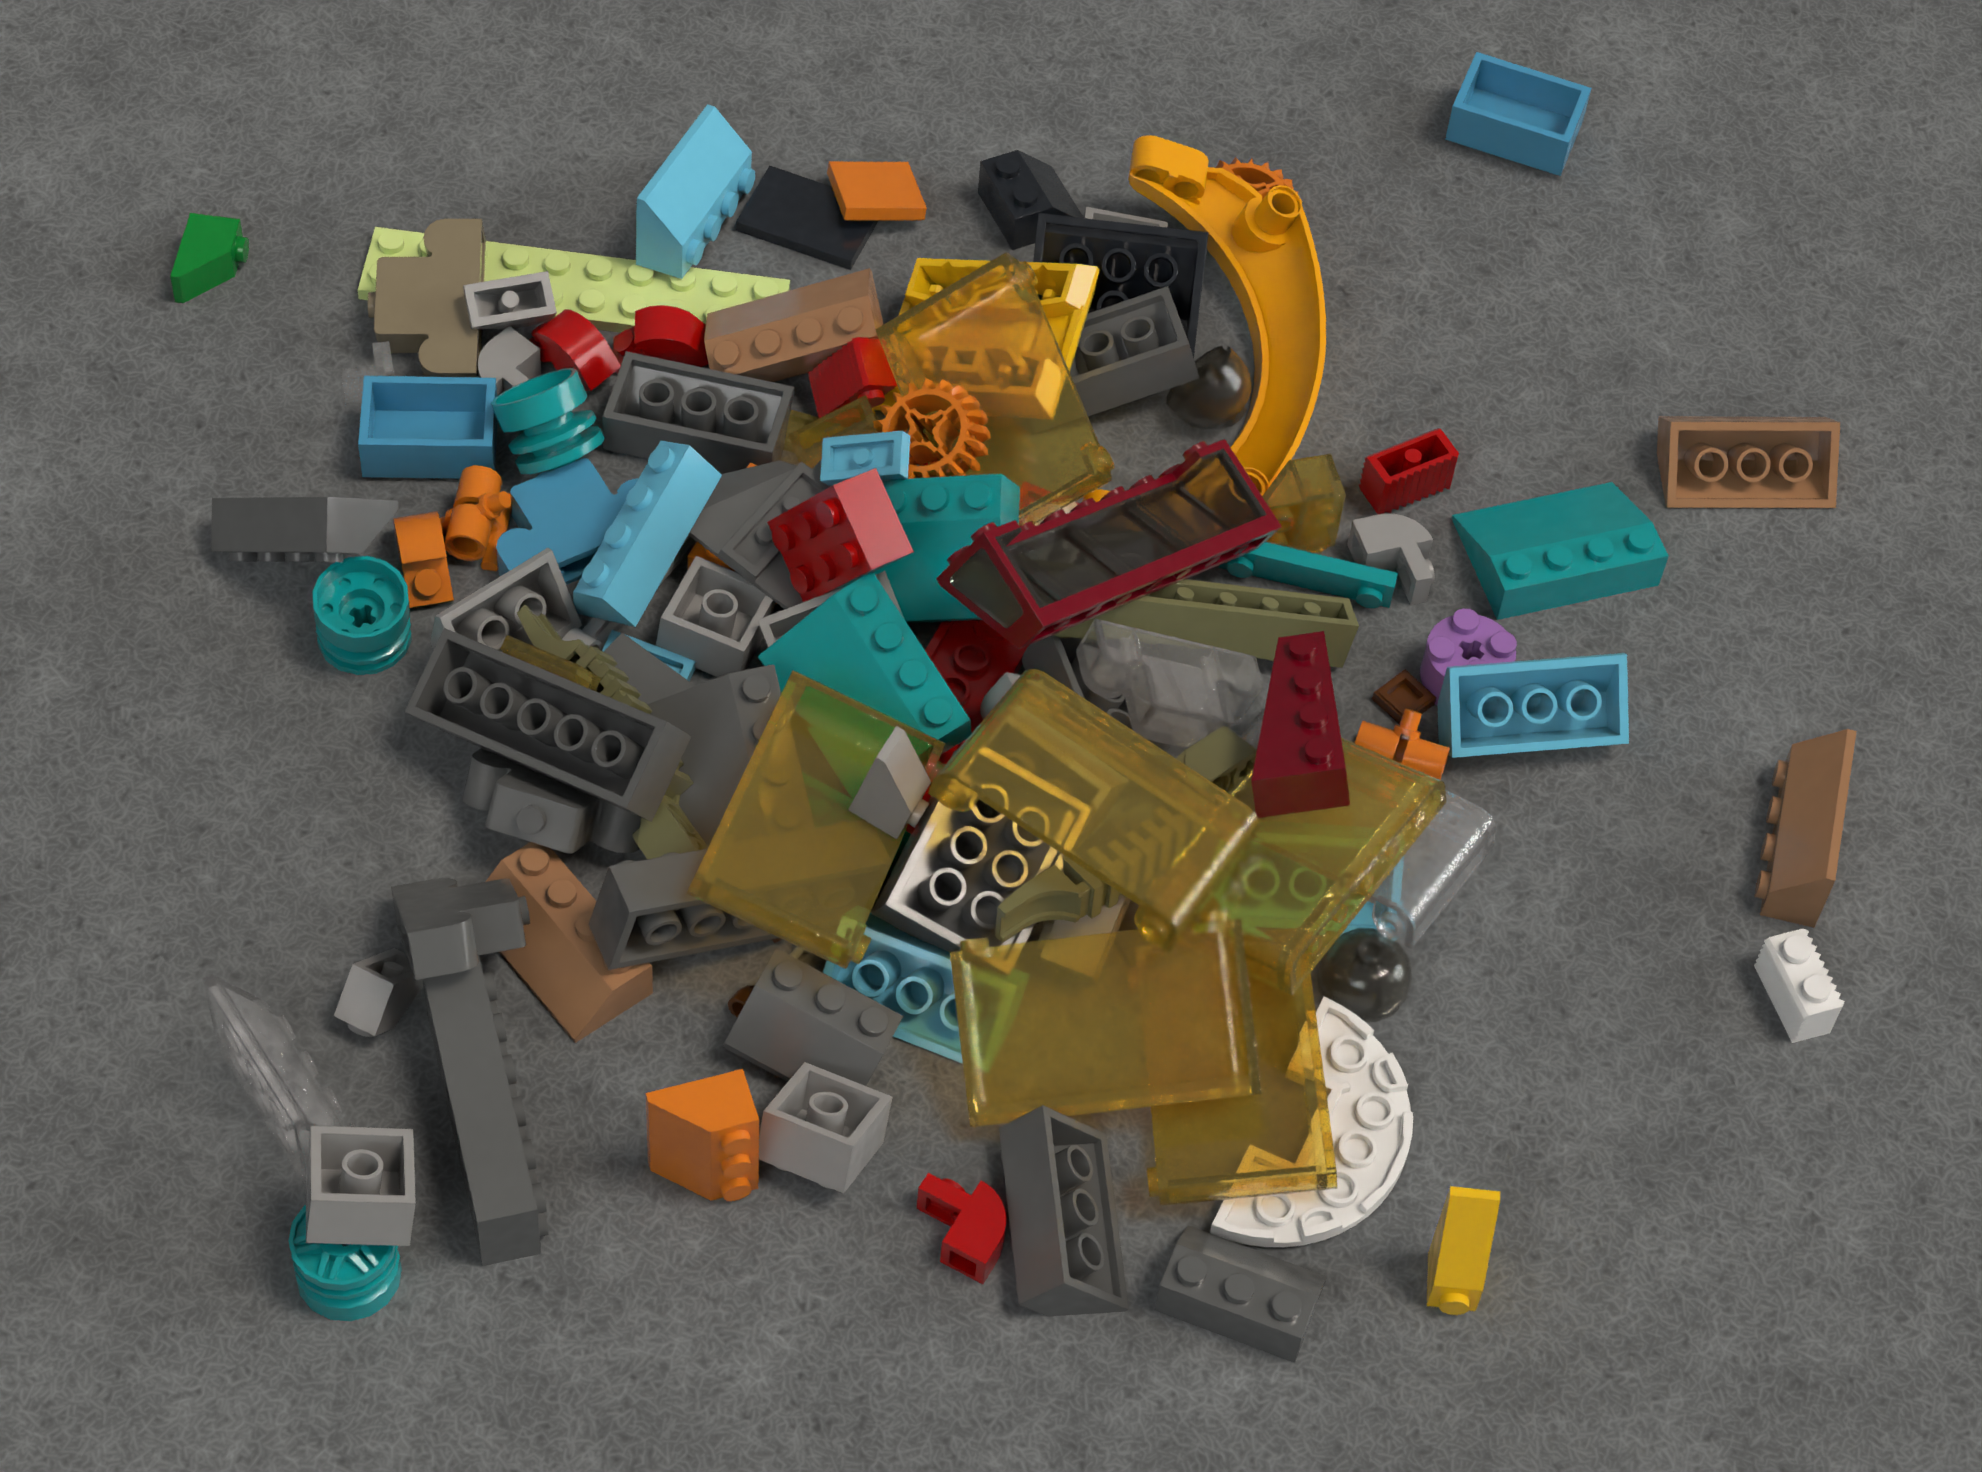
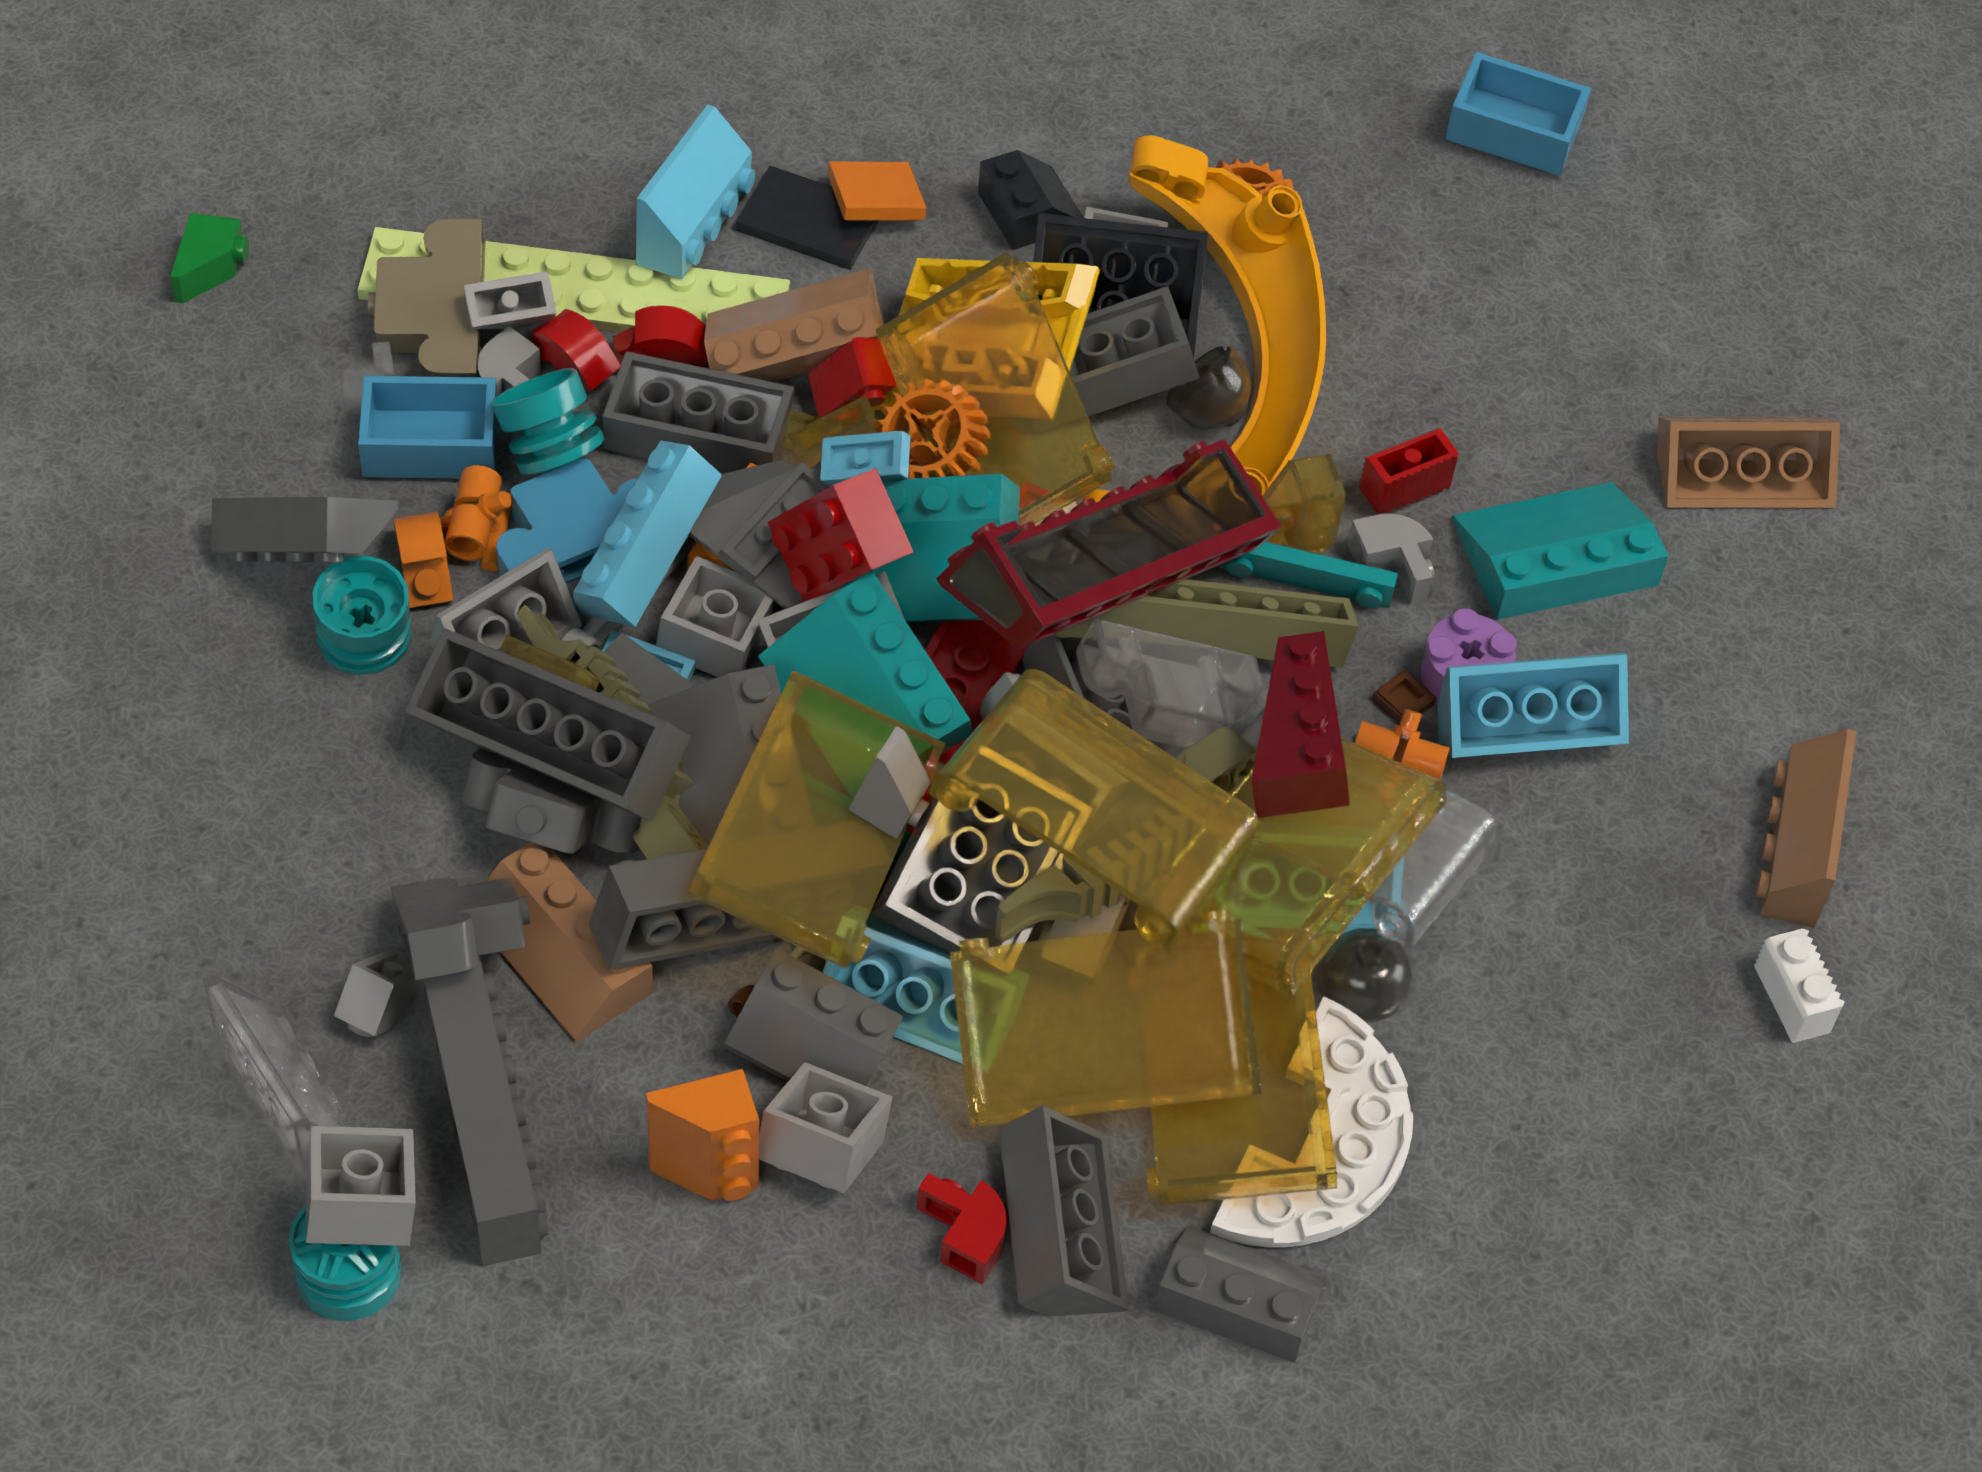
yellow slope [1427,1186,1500,1315] -> none

